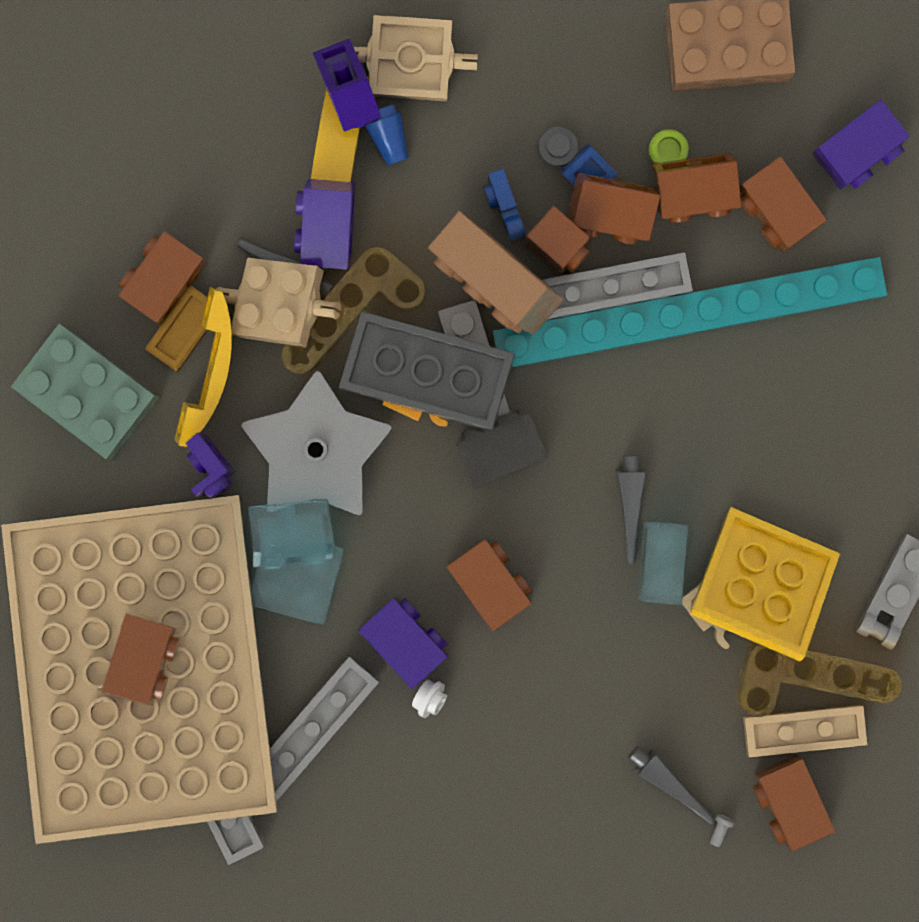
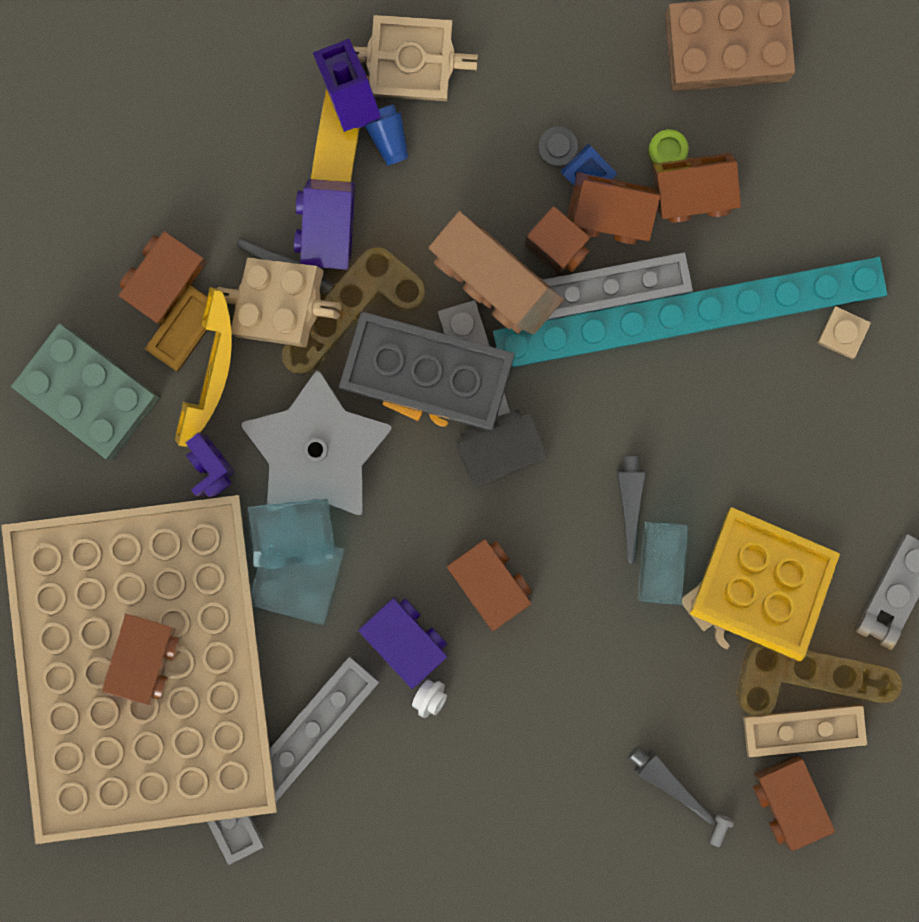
blue plate [483,169,526,241] -> none
dark orange brick [739,156,827,252] -> none
dark purple brick [812,99,910,190] -> none
none -> tan plate [817,306,871,359]

